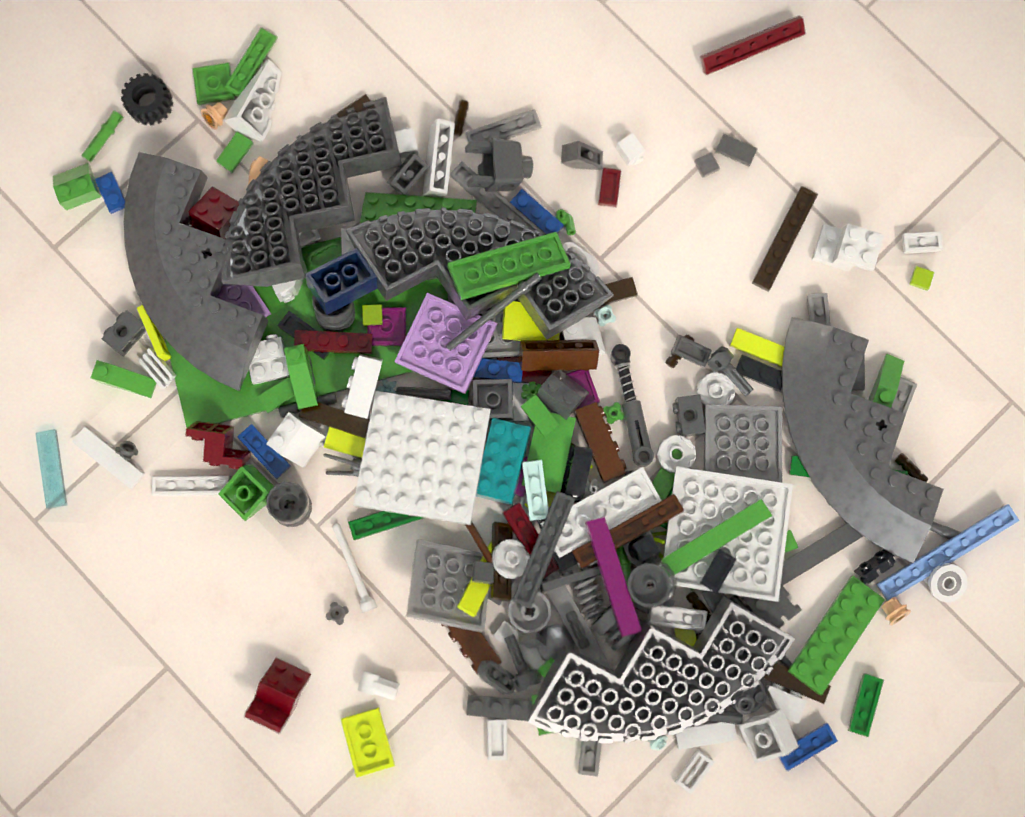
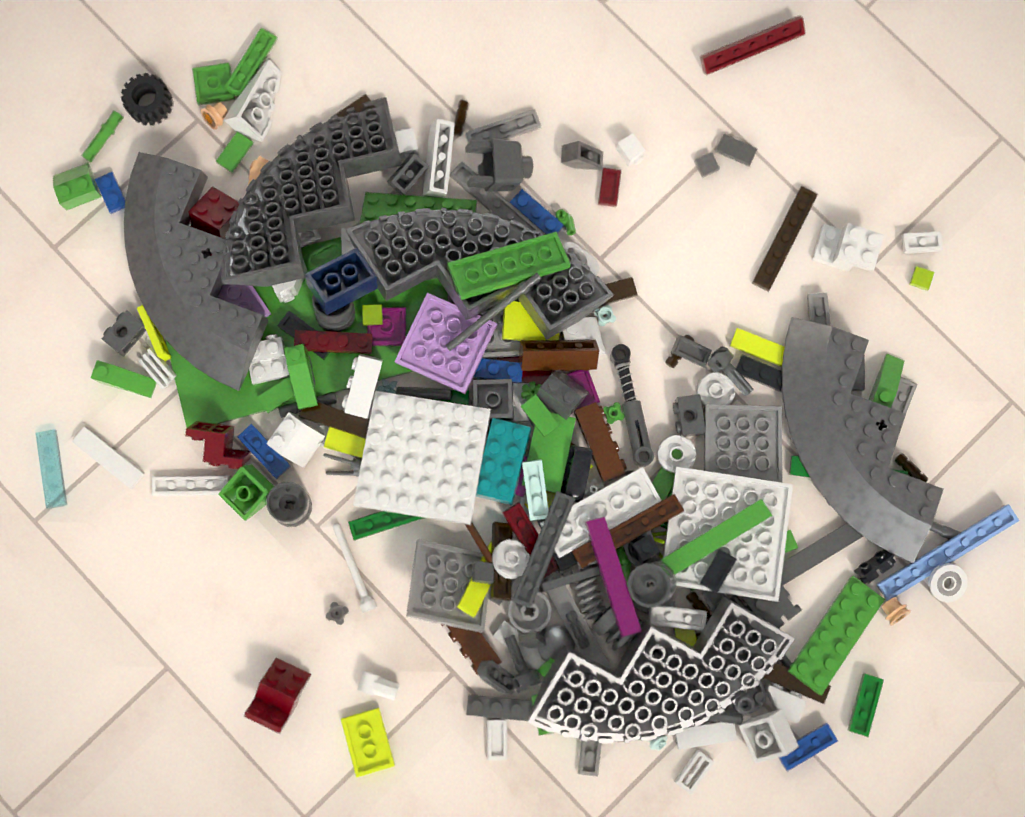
dark grey plate [115,441,138,460] -> none

